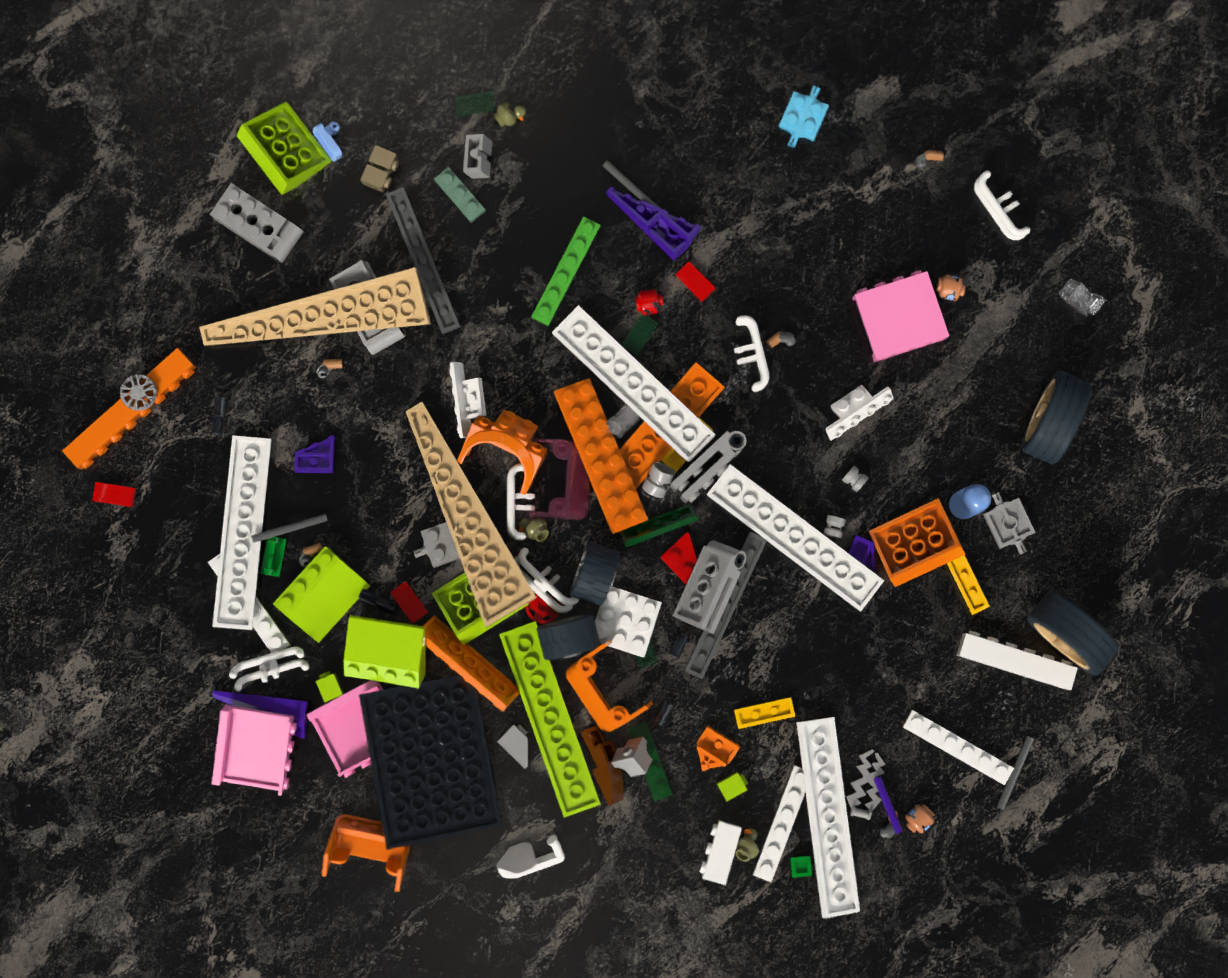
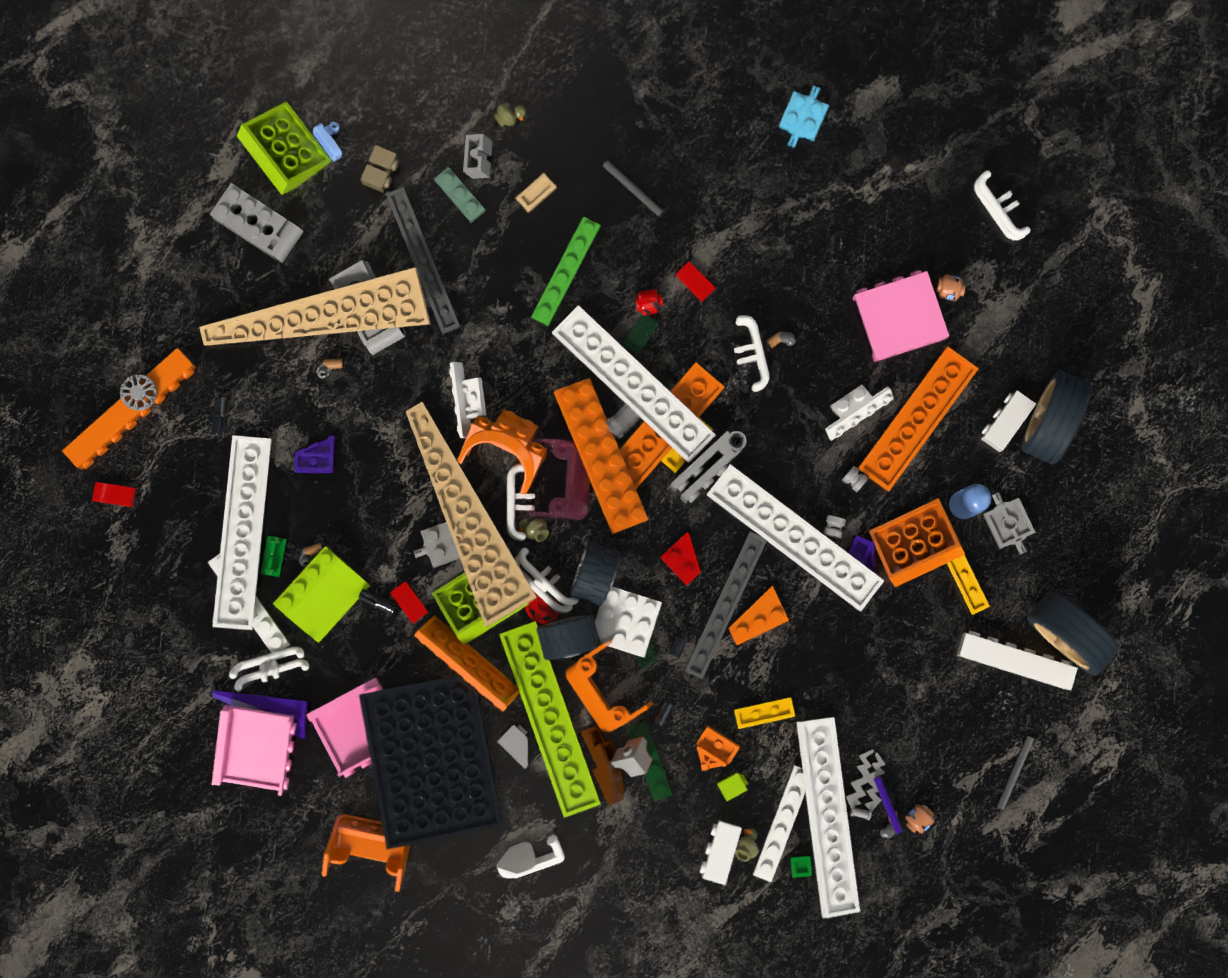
dark grey bar [251,514,327,543] -> none
lime brick [316,671,345,702] -> none
lime slope [344,615,426,688] -> none
clear green tile [454,91,495,117] -> none
dark purple wedge [607,187,701,261] -> none
dark green plate [620,503,698,547] -> none
light grey wheel [642,462,676,498] -> none
light grey hinge [673,540,746,634] -> none
white plate [902,710,1014,785] -> none
arm [915,150,944,168] -> none
clear brick [1058,279,1106,316] -> none
none -> tan tile [516,173,557,213]
none -> orange wing [729,586,789,645]
none -> orange plate [858,346,978,492]
none -> white brick [981,391,1036,452]

